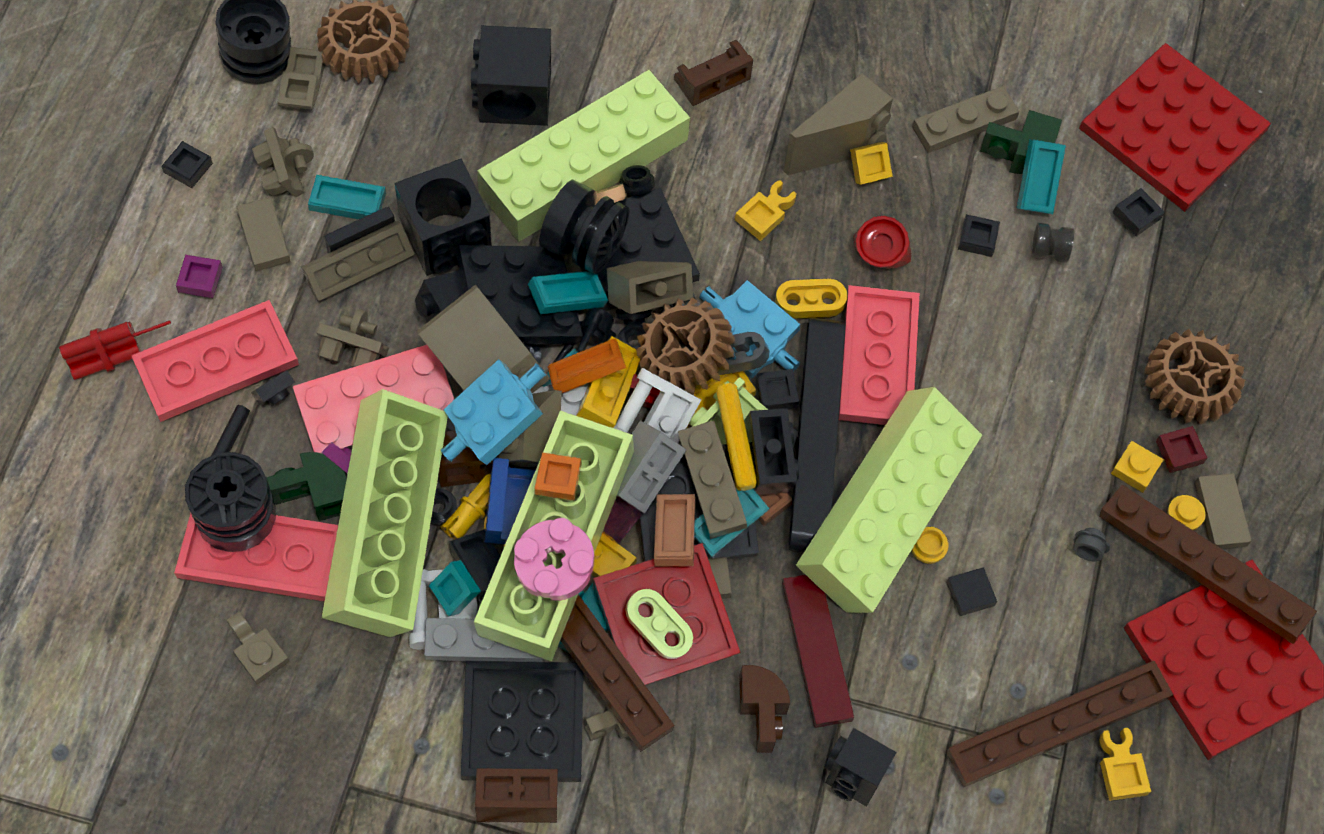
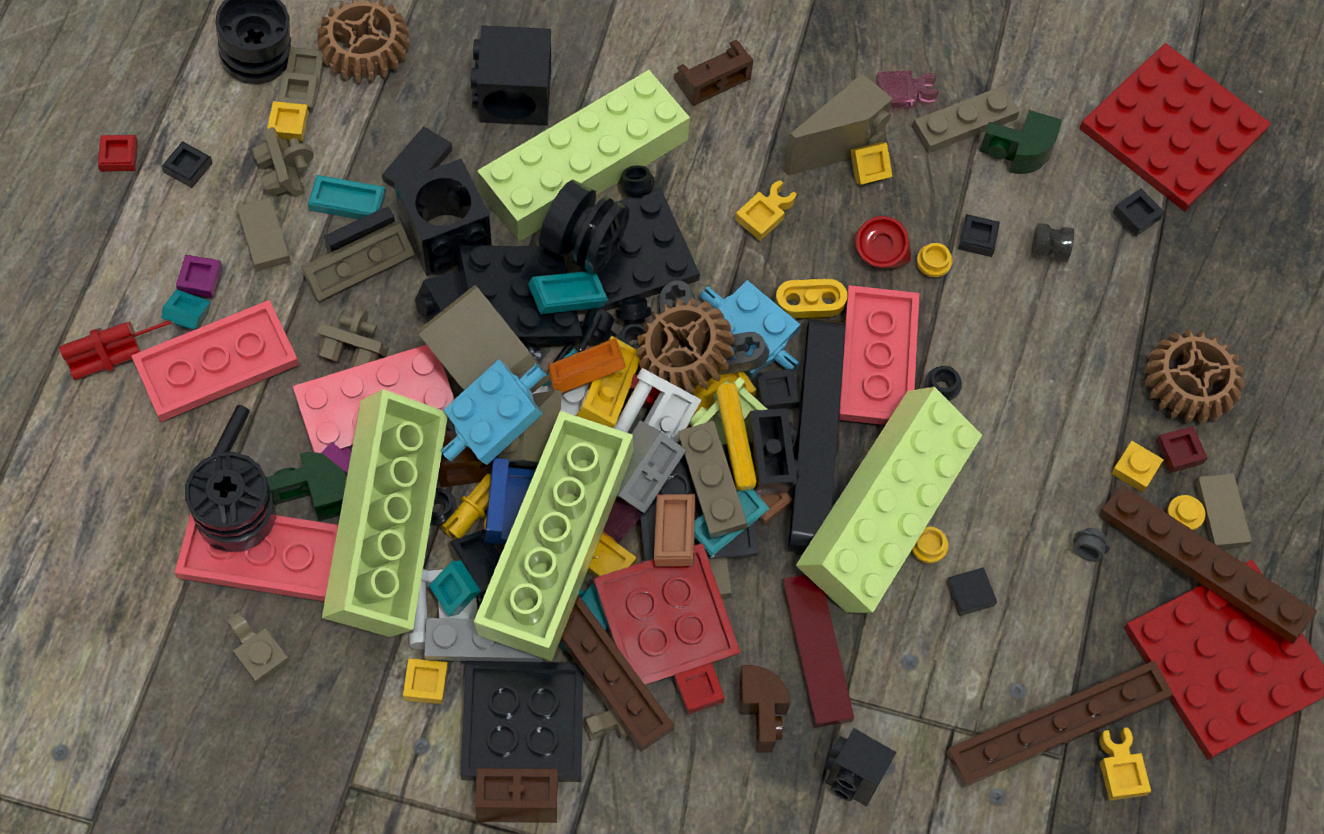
black plate [251,370,295,406] -> none
bright pink plate [514,518,595,601] -> none
orange plate [535,452,582,501] -> none
light nougat tile [595,184,626,205] -> none
dark tan slope [607,261,693,314] -> none
yellowish green plate [626,589,693,659] -> none
teal tile [1017,139,1066,214] -> none
none -> red tile [98,135,138,172]
none -> teal plate [161,289,211,330]
none -> yellow plate [267,101,309,142]
none -> black tile [382,127,452,188]
none -> yellow plate [403,658,448,704]
none -> red plate [674,662,725,715]
none -> clear pink plate [876,71,938,108]
none -> yellow plate [917,243,952,277]
none -> black plate [925,366,962,401]

